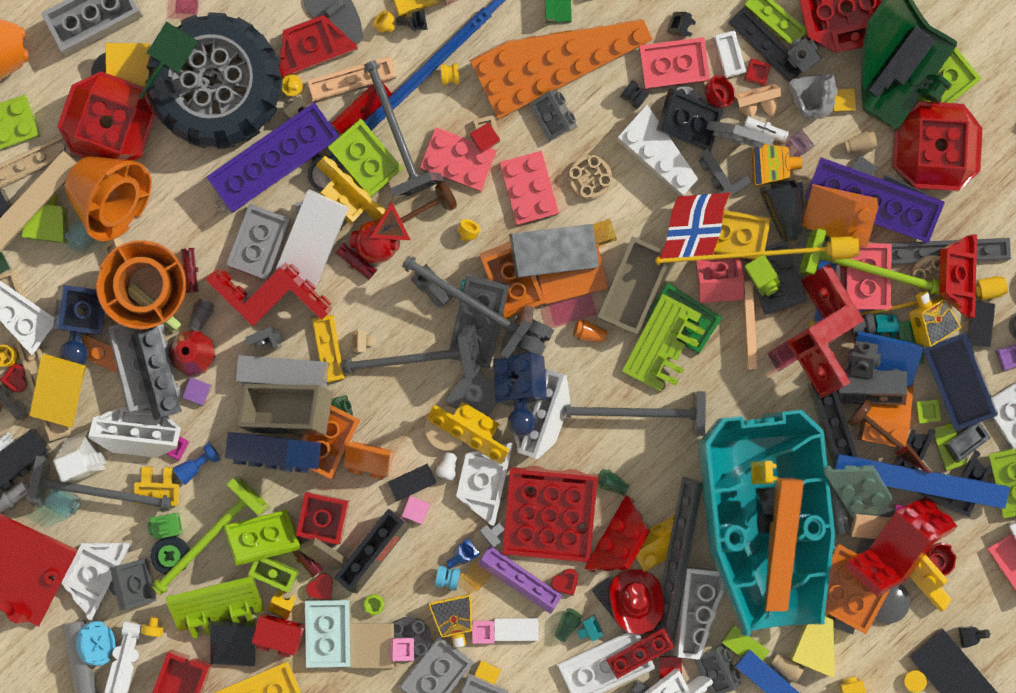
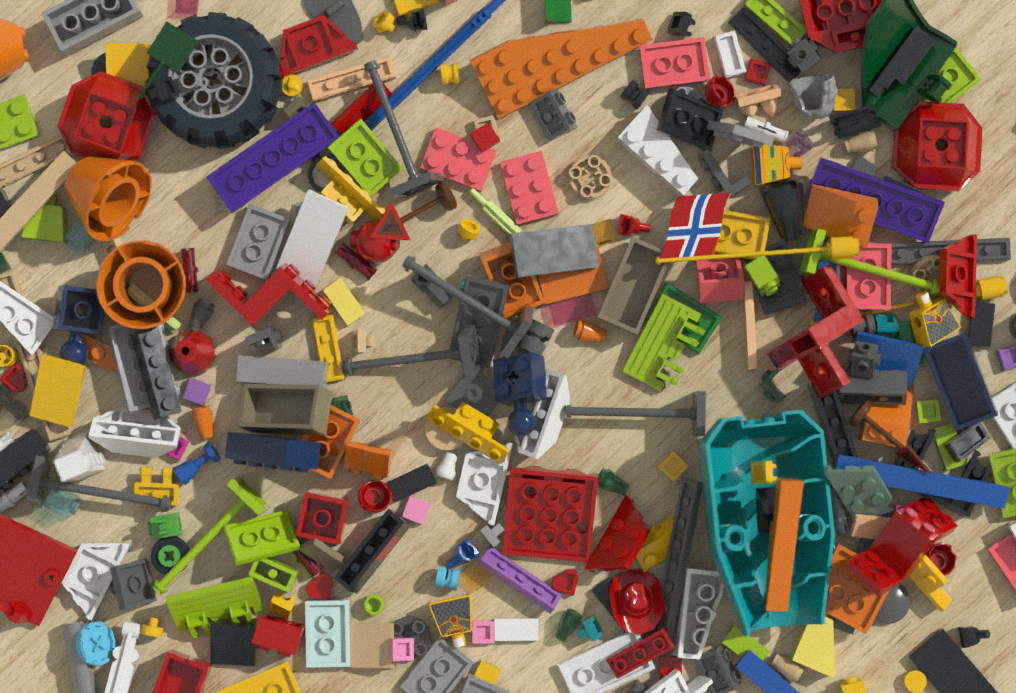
none -> orange cone [191,406,213,439]
none -> light yellow tile [323,278,366,326]
none -> red hair [358,480,392,513]
none -> yellowish green axle [469,188,523,235]
none -> red piece [618,214,651,236]
none -> yellow tile [657,451,689,482]
none -> clear green bracket [758,369,786,403]
none -> black hinge [829,104,881,139]

